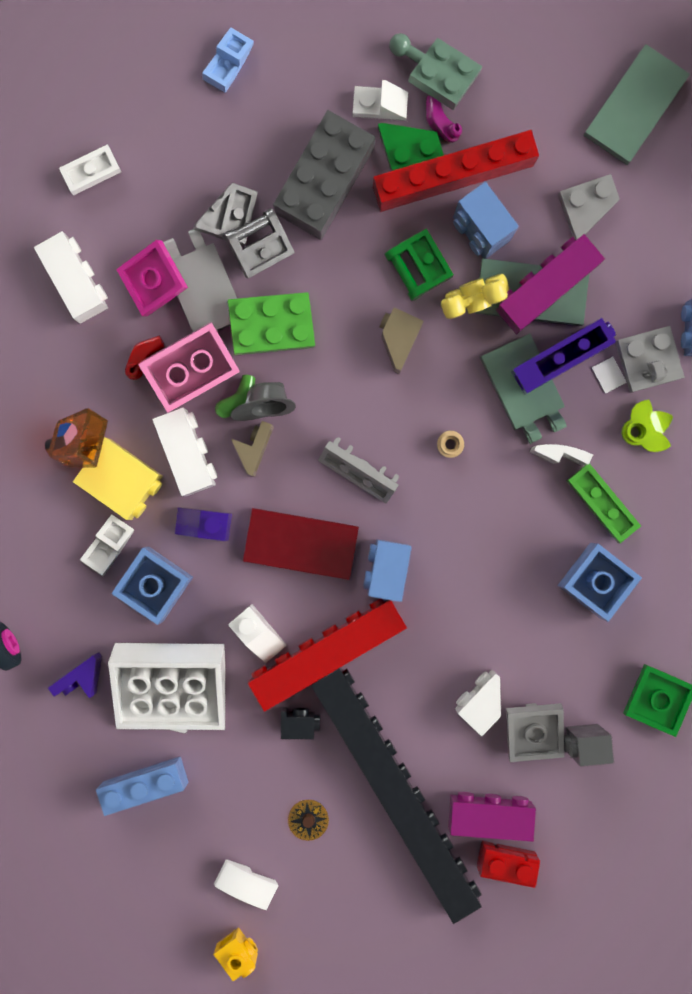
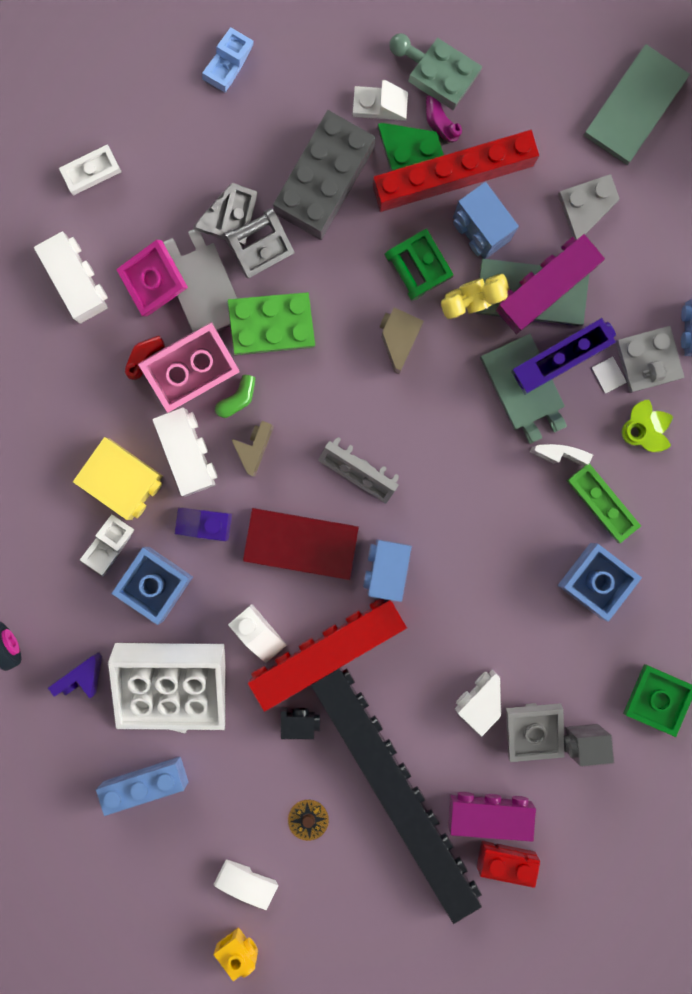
clear orange torso [45,408,108,468] -> none
dark grey piece [230,382,296,421] -> none
tan plate [437,431,464,458] -> none

